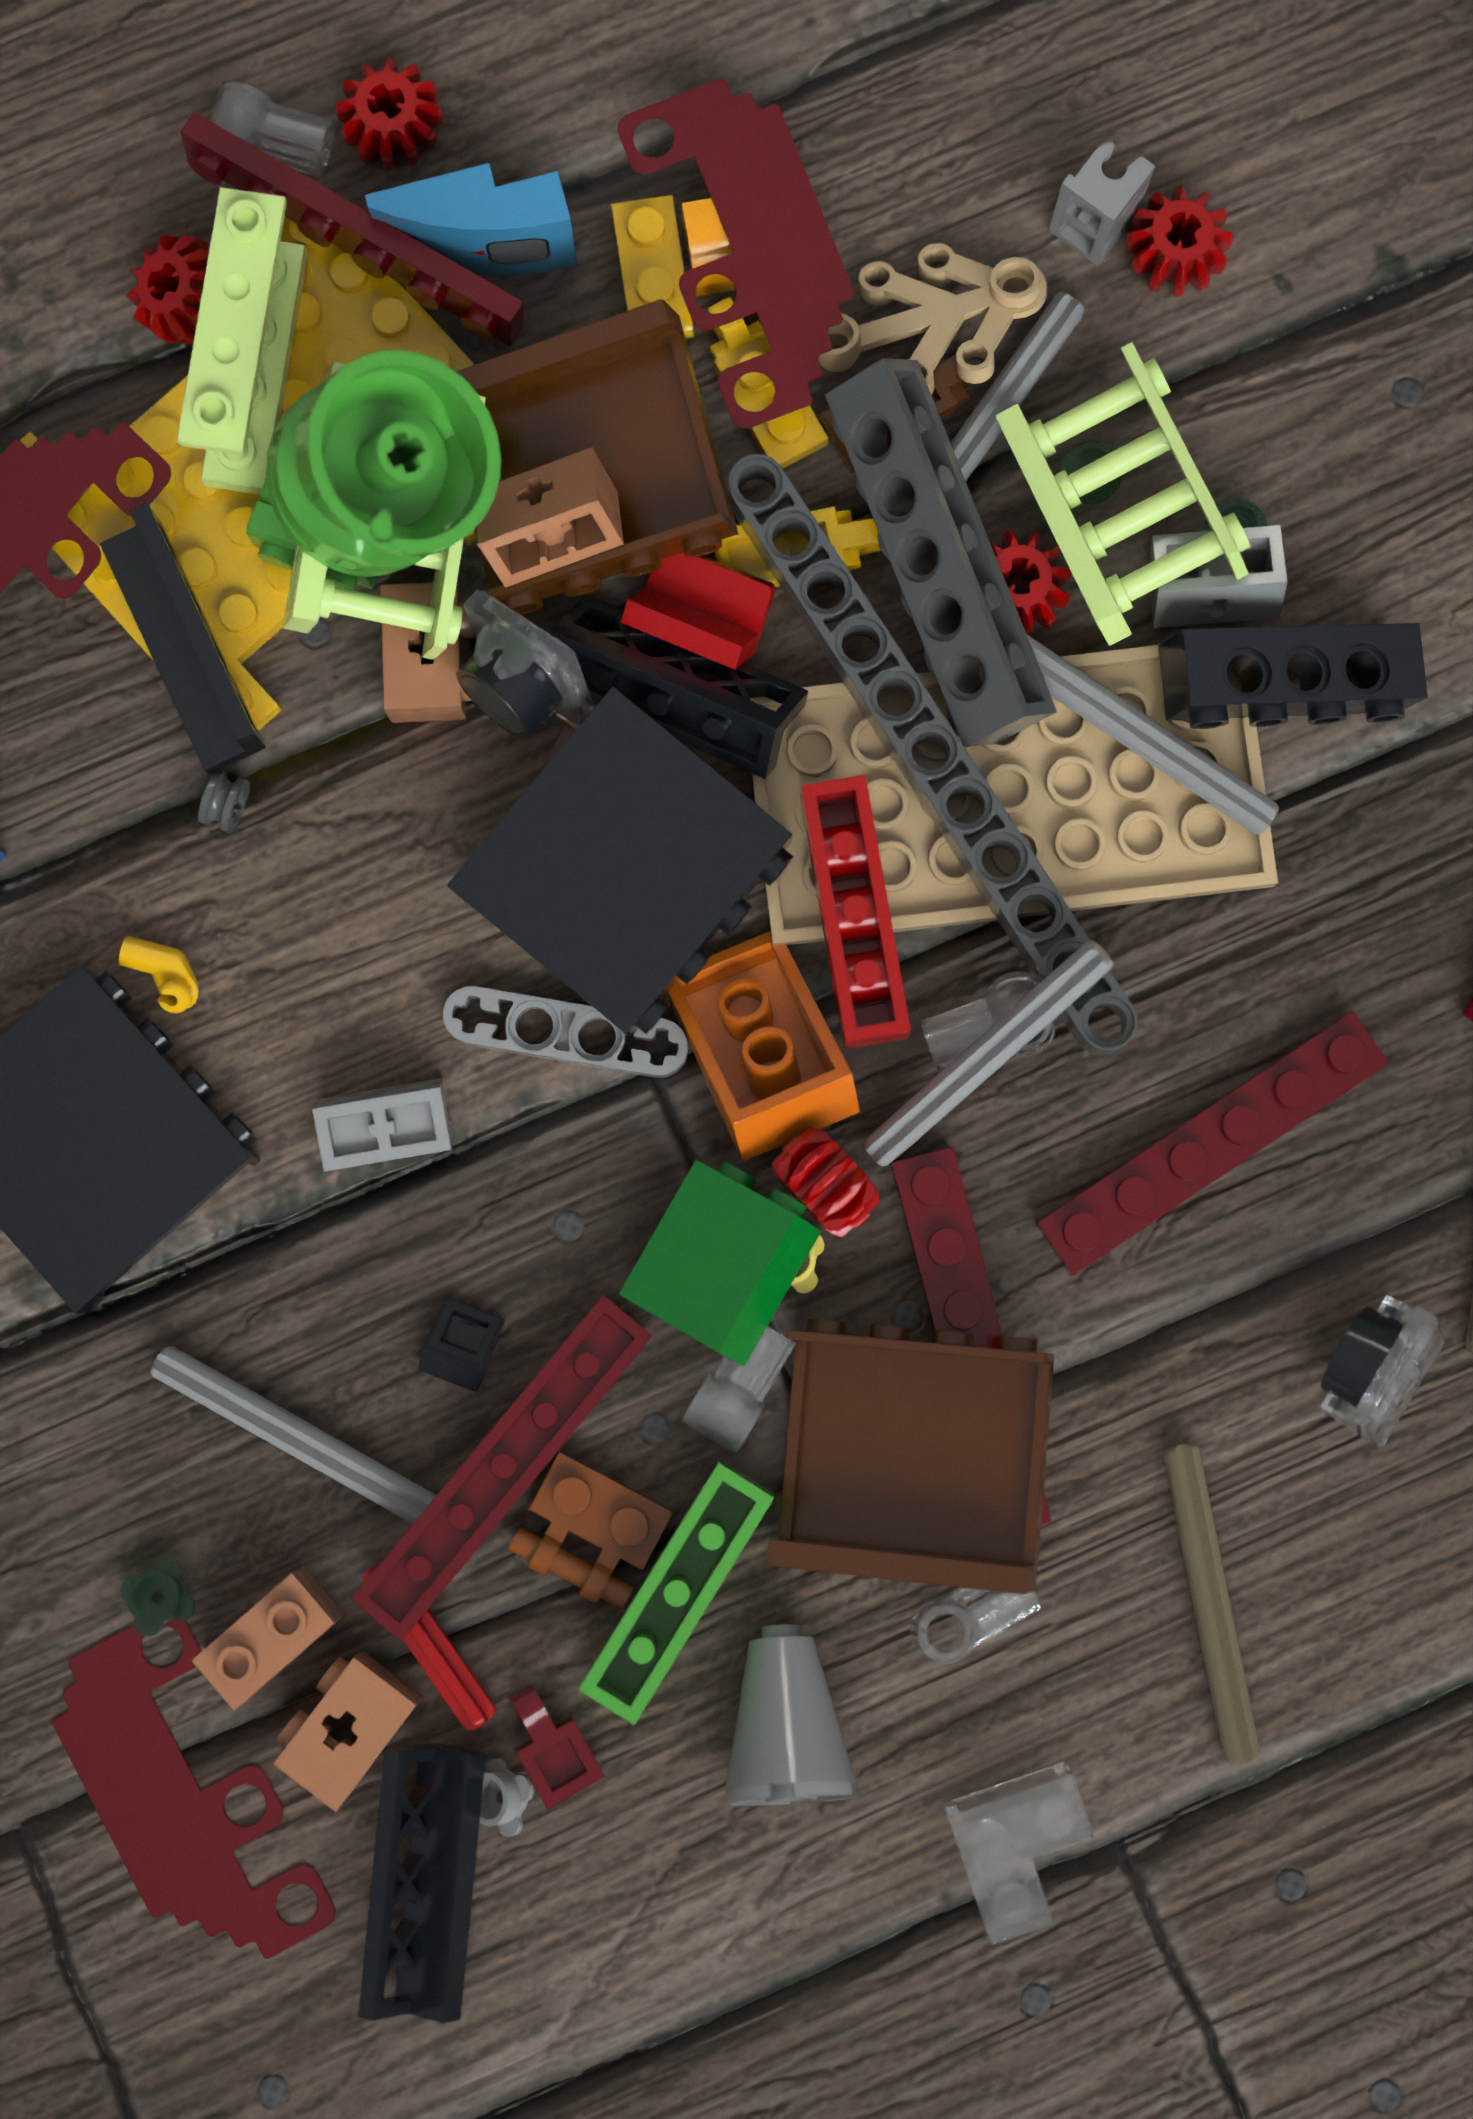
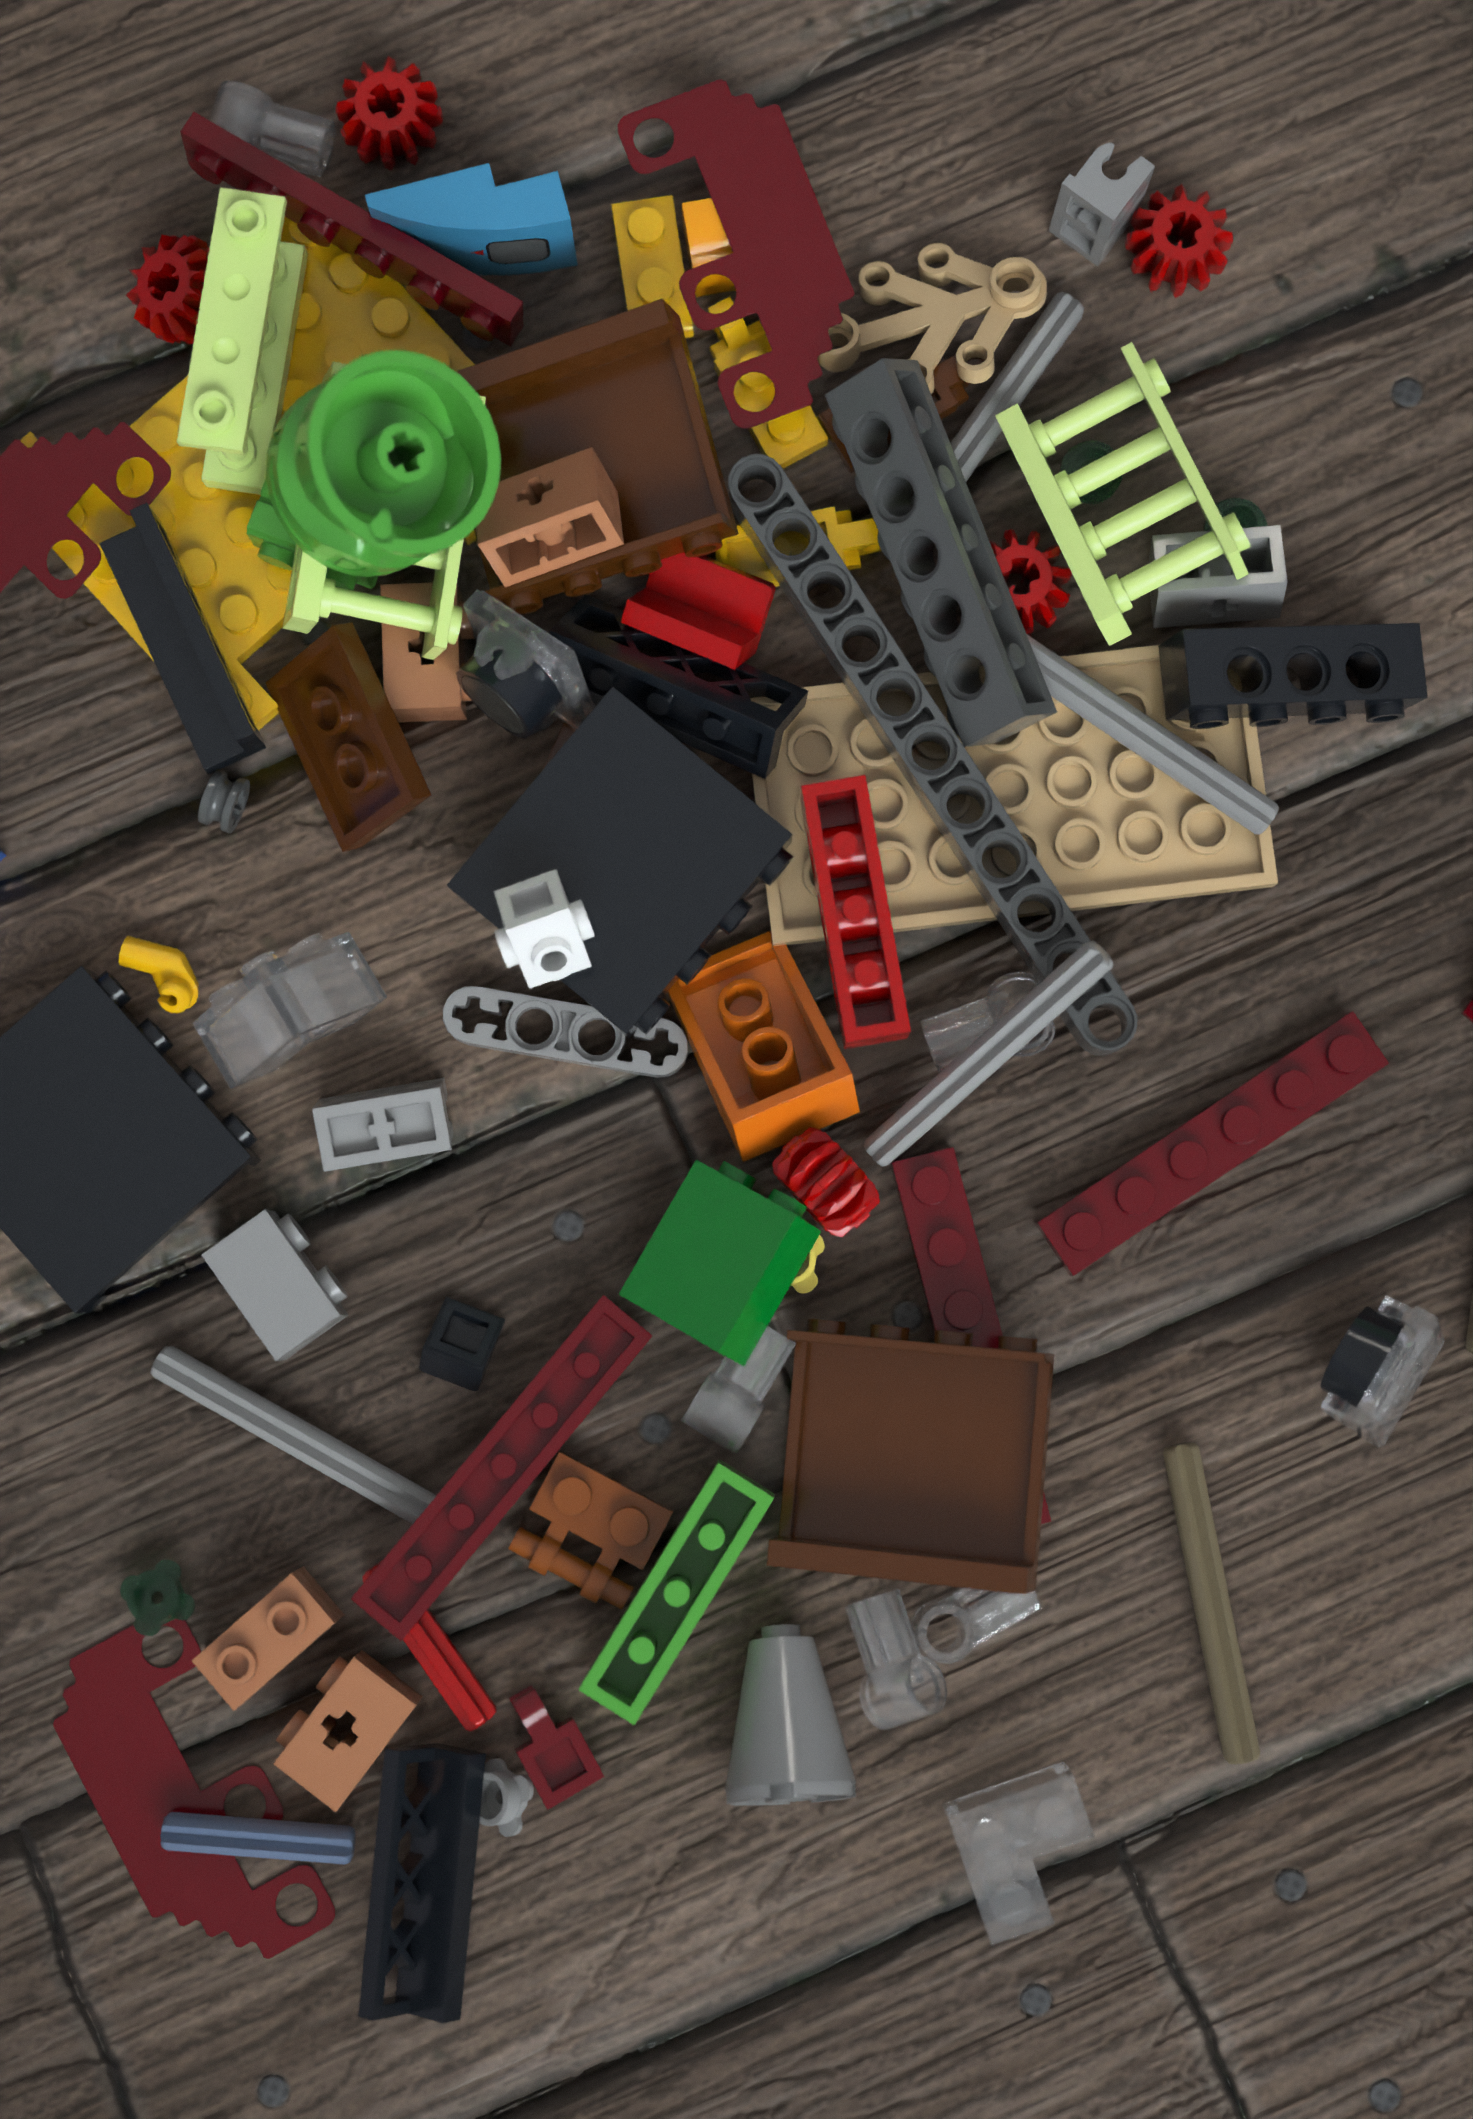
none -> sand blue axle [160,1812,356,1865]
none -> clear brick [192,932,387,1089]
none -> light grey brick [202,1209,348,1361]
none -> reddish brown plate [265,622,432,852]
none -> white brick [494,869,595,989]
none -> clear piece [845,1589,947,1730]

